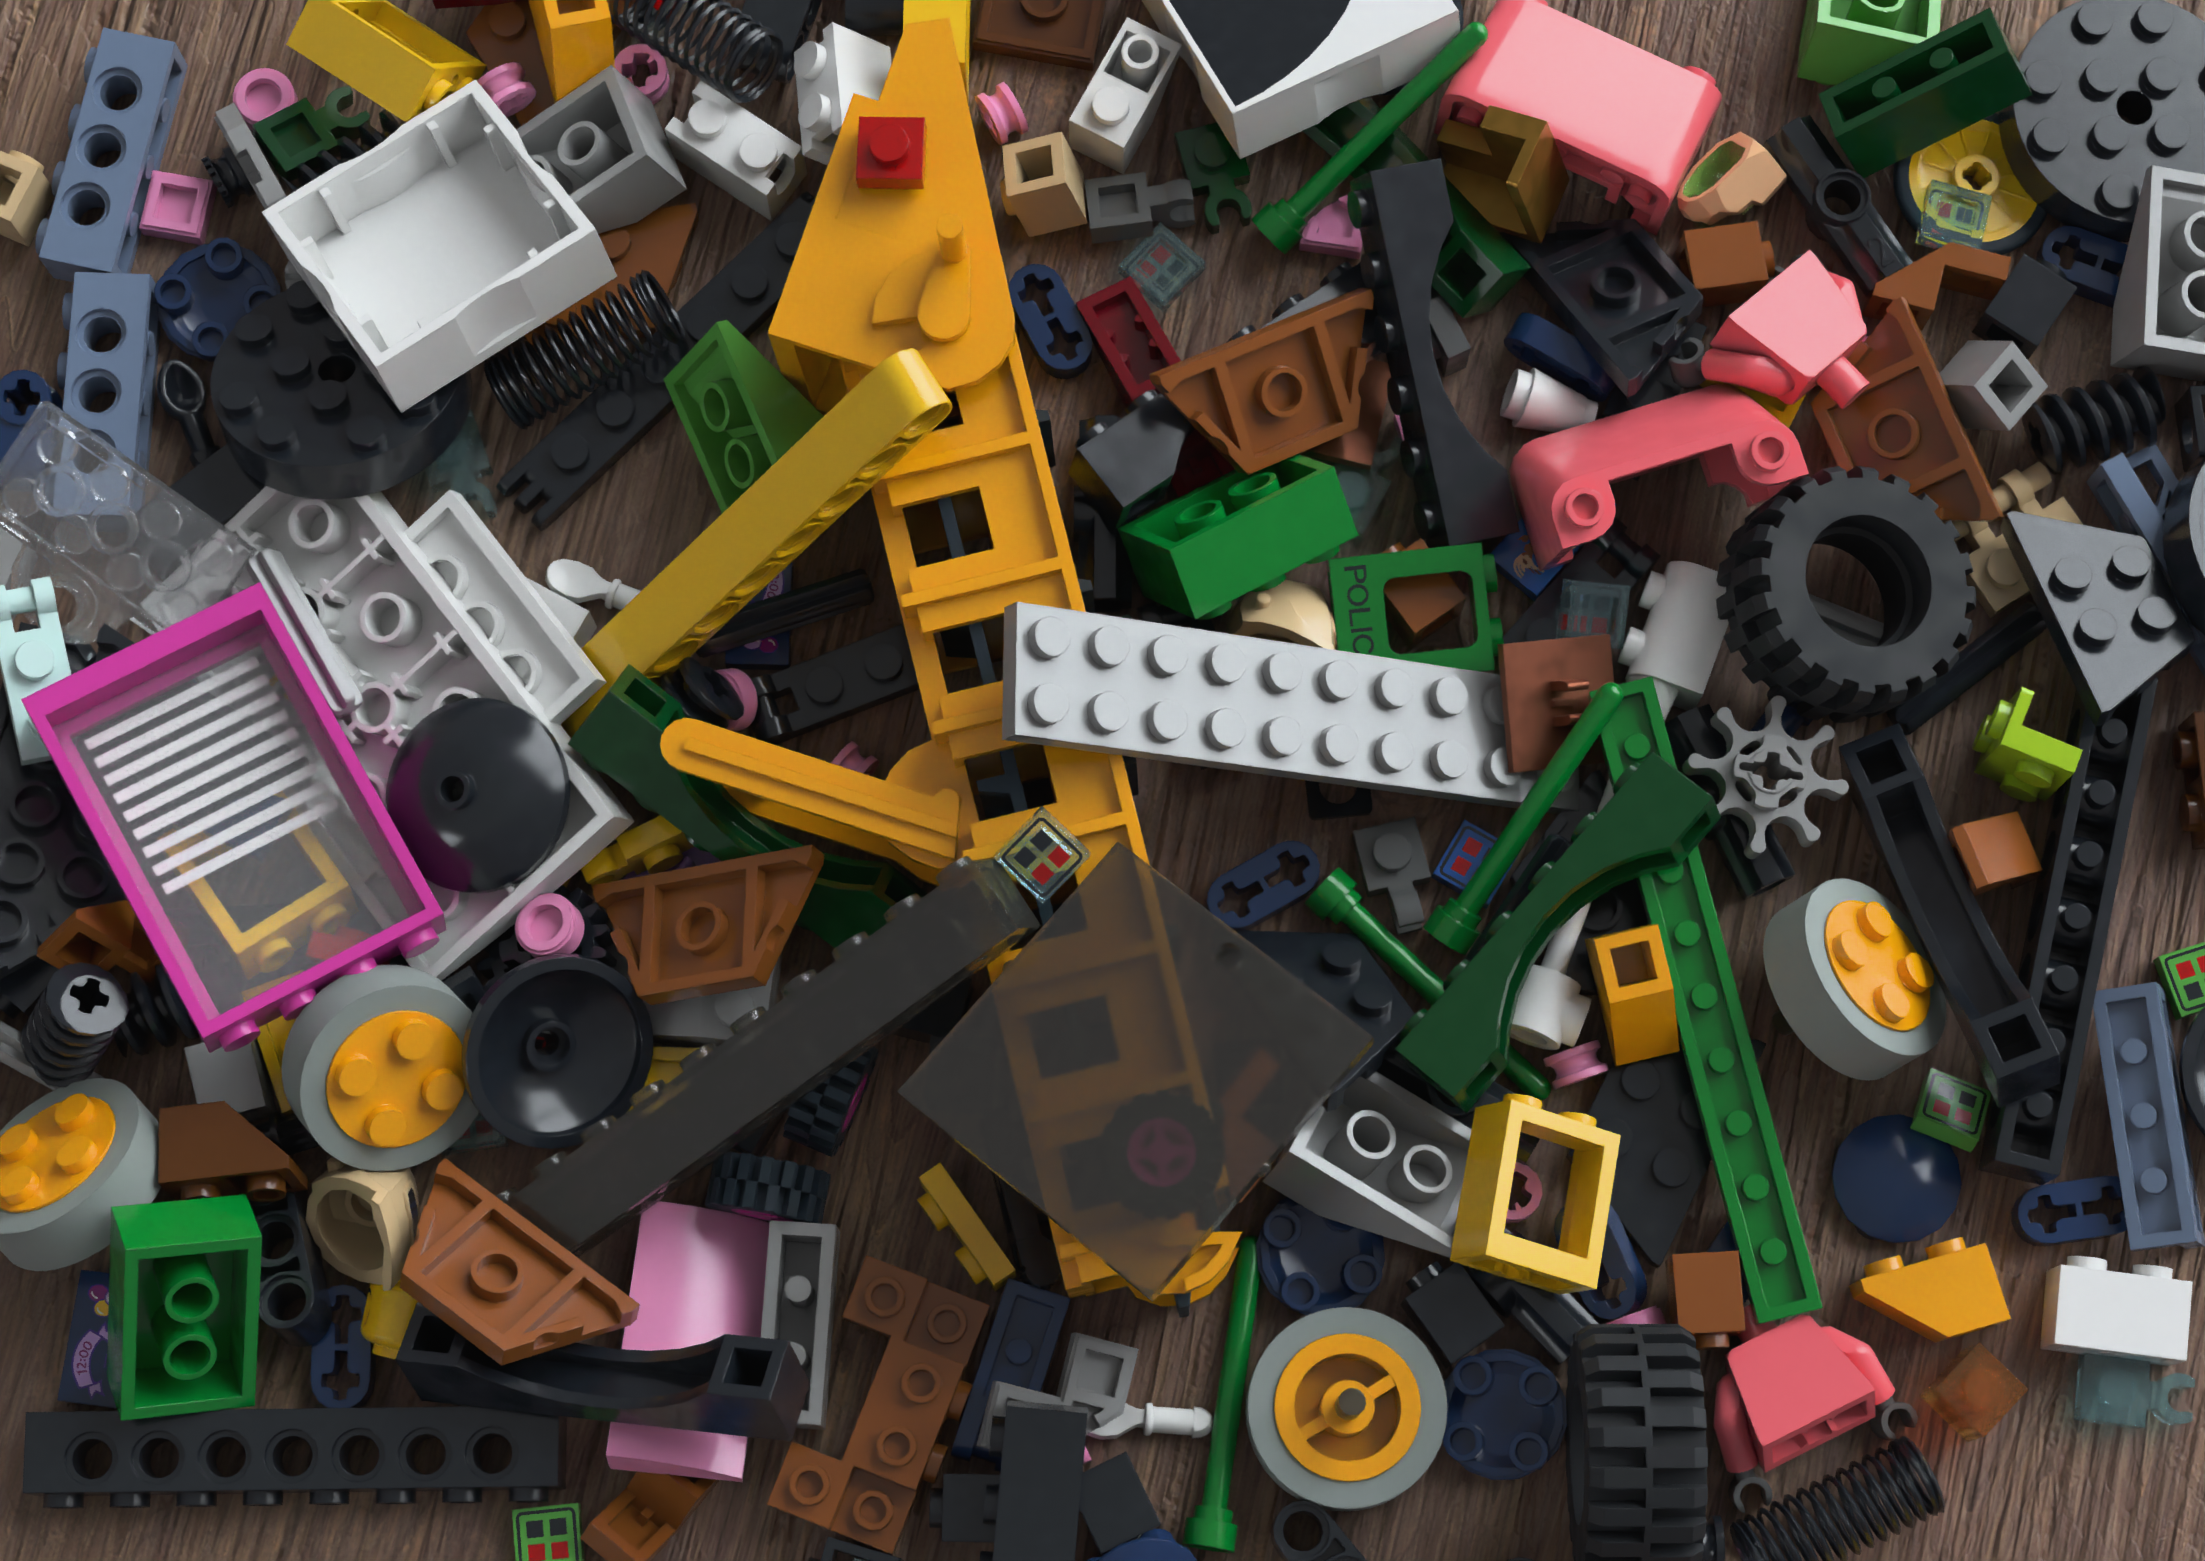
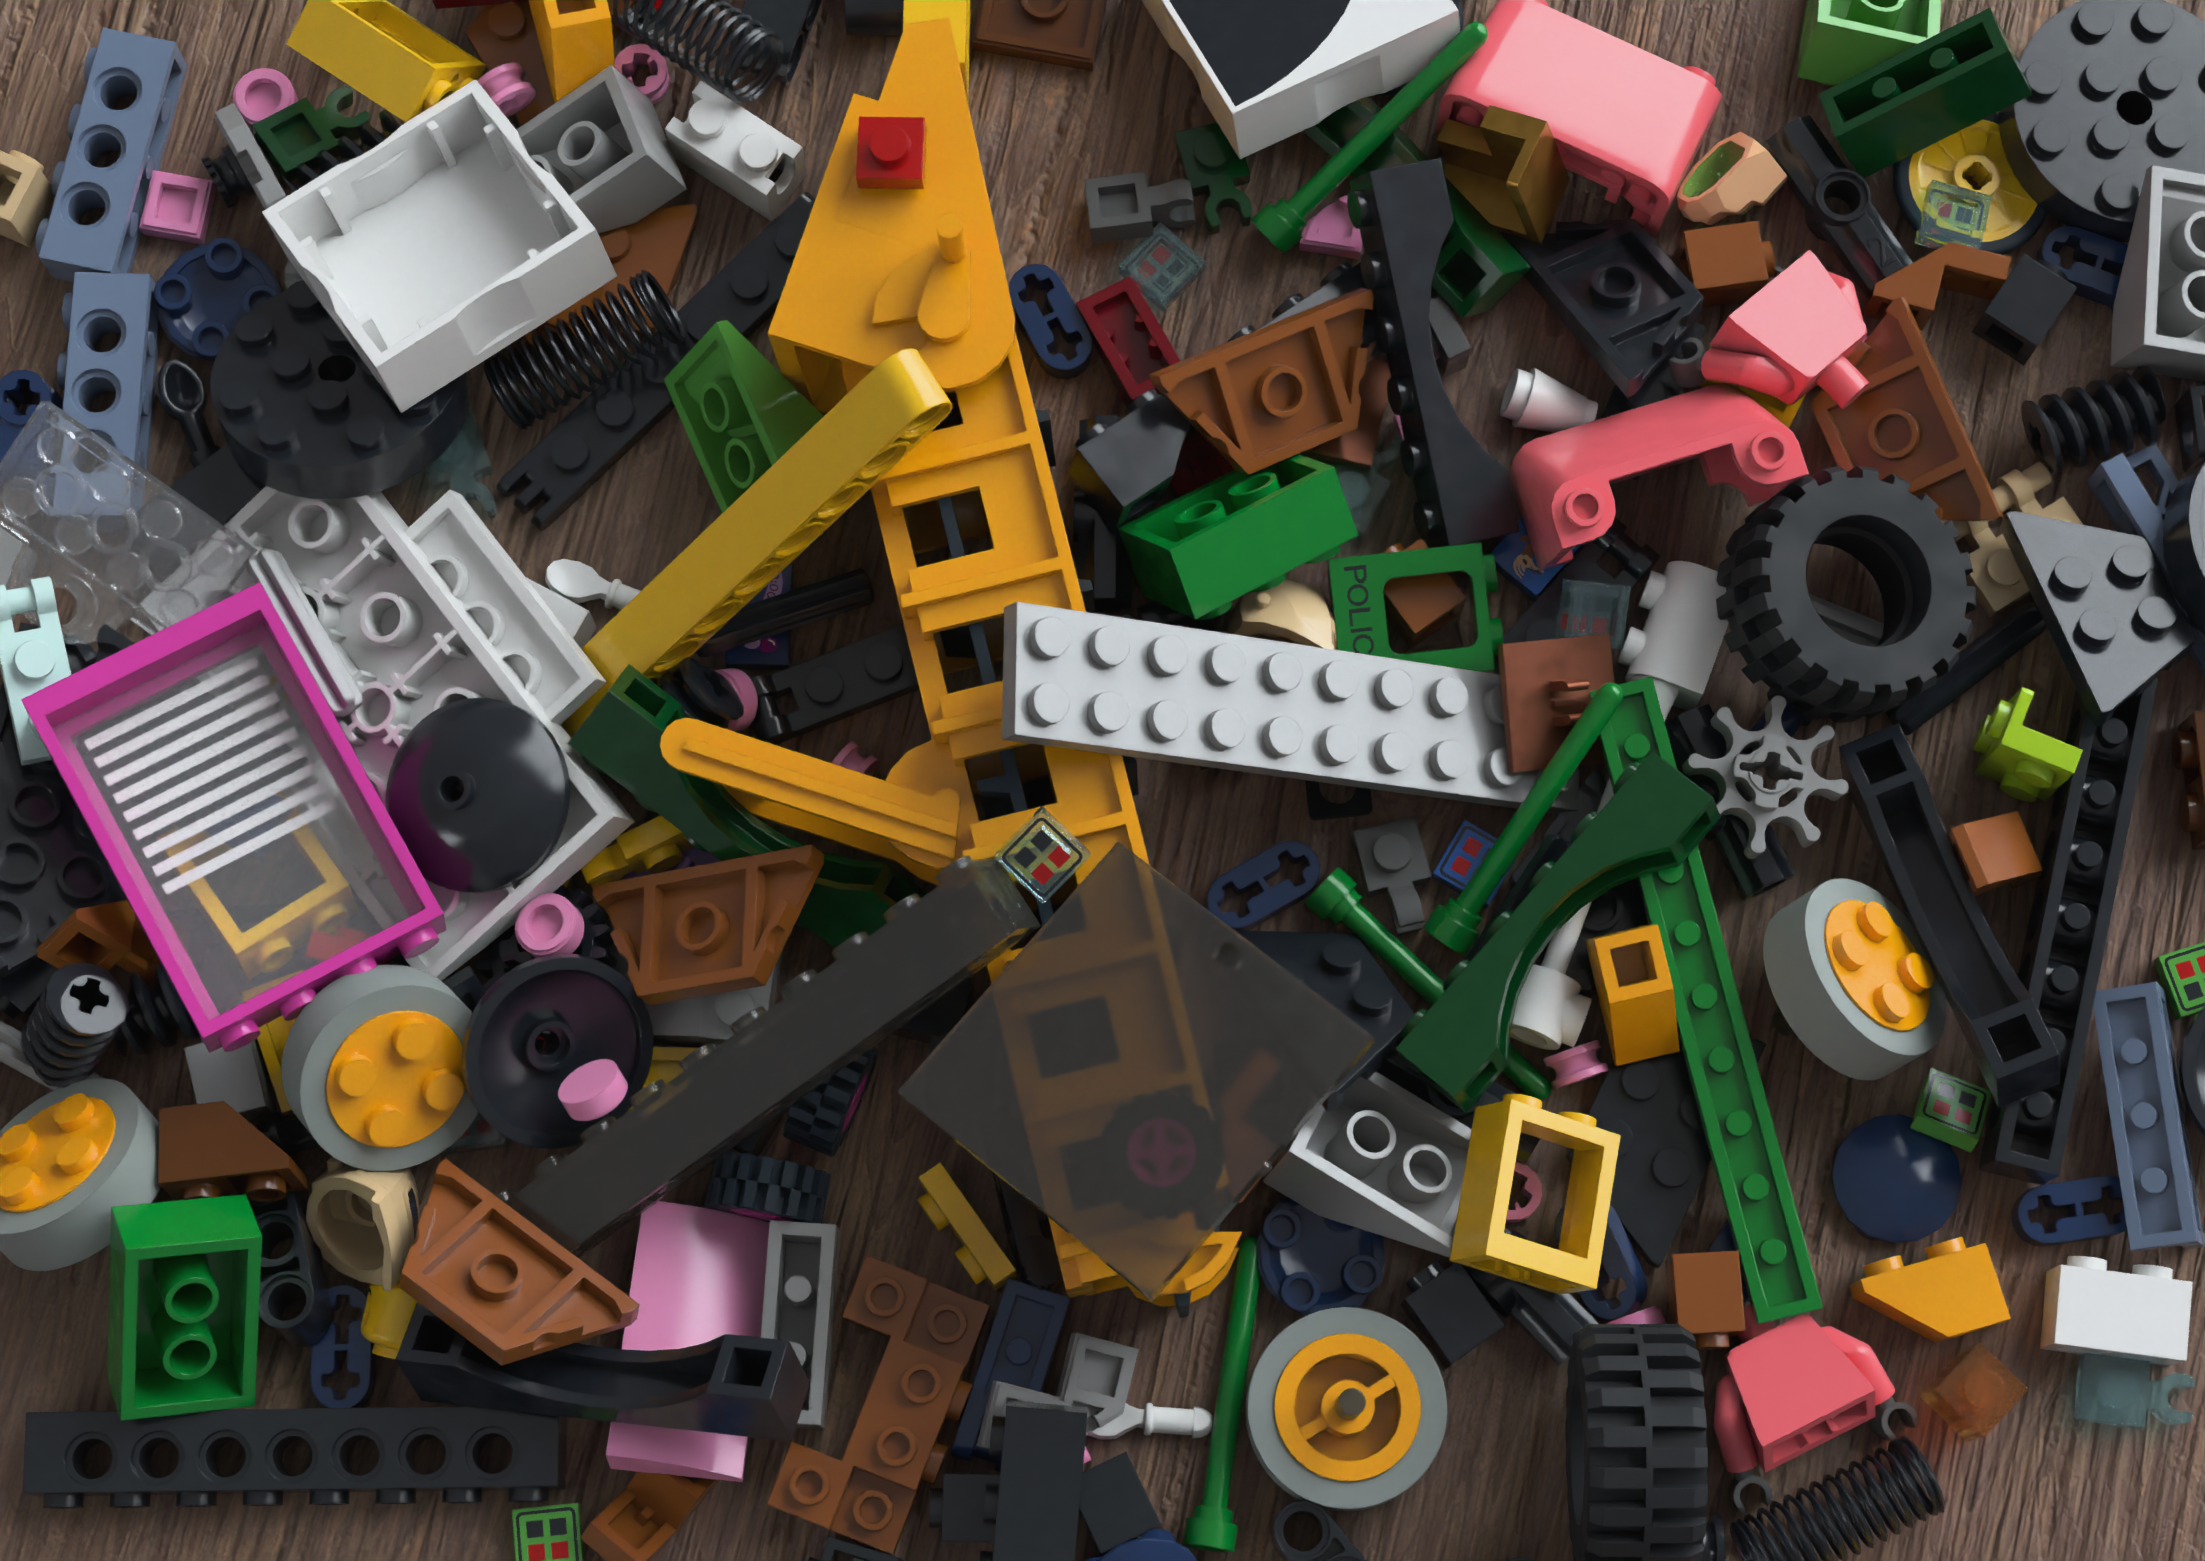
dark blue tile [57,1270,117,1409] -> none
white brick [794,22,892,166] -> none
bright pink bush [975,82,1029,145] -> none
tan brick [1000,131,1088,237] -> none
white slope [1069,17,1182,174] -> none
dark blue dish [1443,1349,1567,1480] -> none
dark blue beam [1503,313,1615,402] -> none
light grey brick [1939,340,2048,431] -> none
none -> bright pink tile [558,1059,628,1121]

